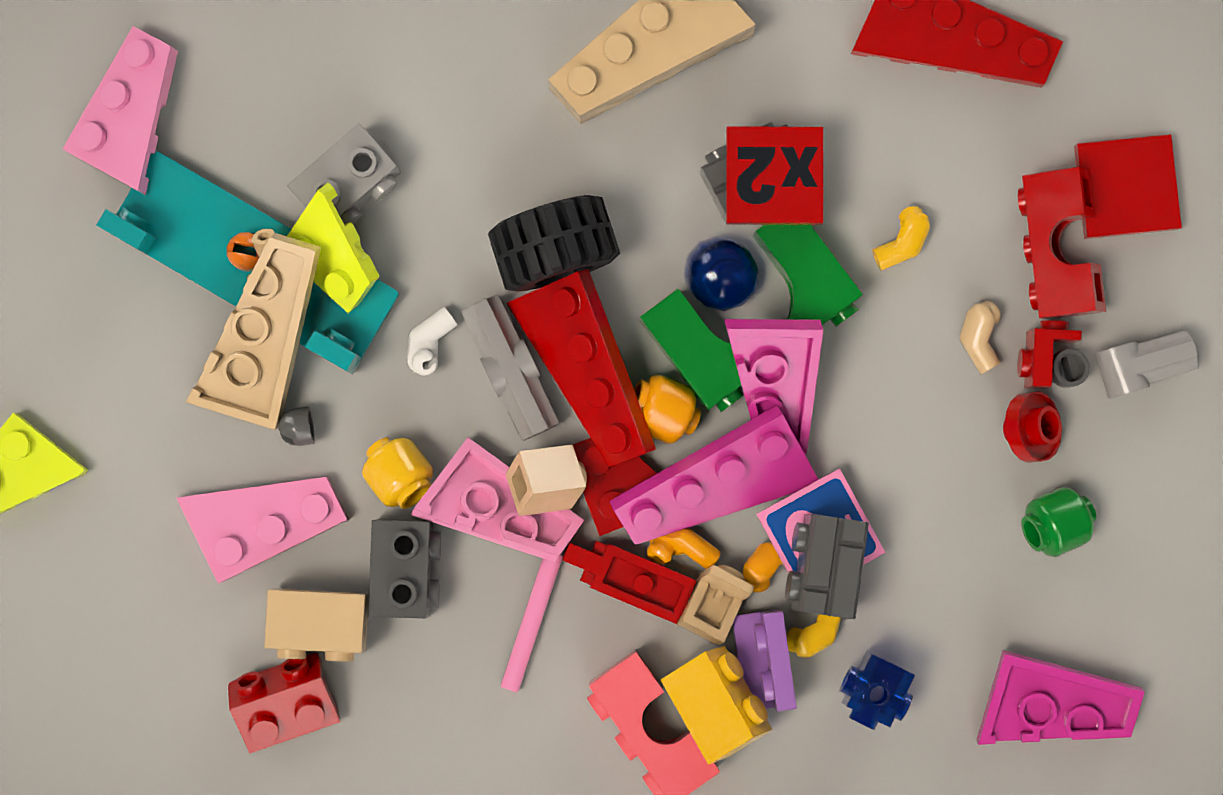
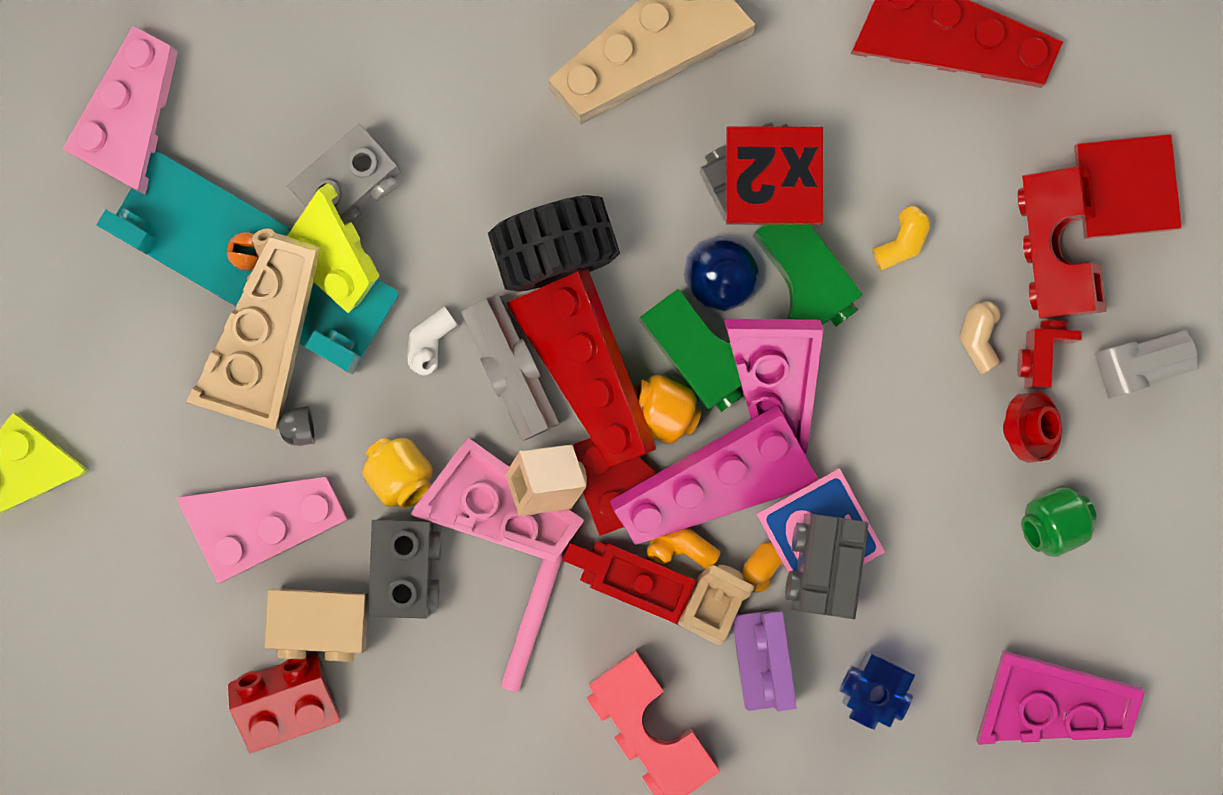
yellow brick [661,646,773,765] -> none
yellow arm [786,614,841,658] -> none
dark grey hinge [1052,349,1089,388] -> none

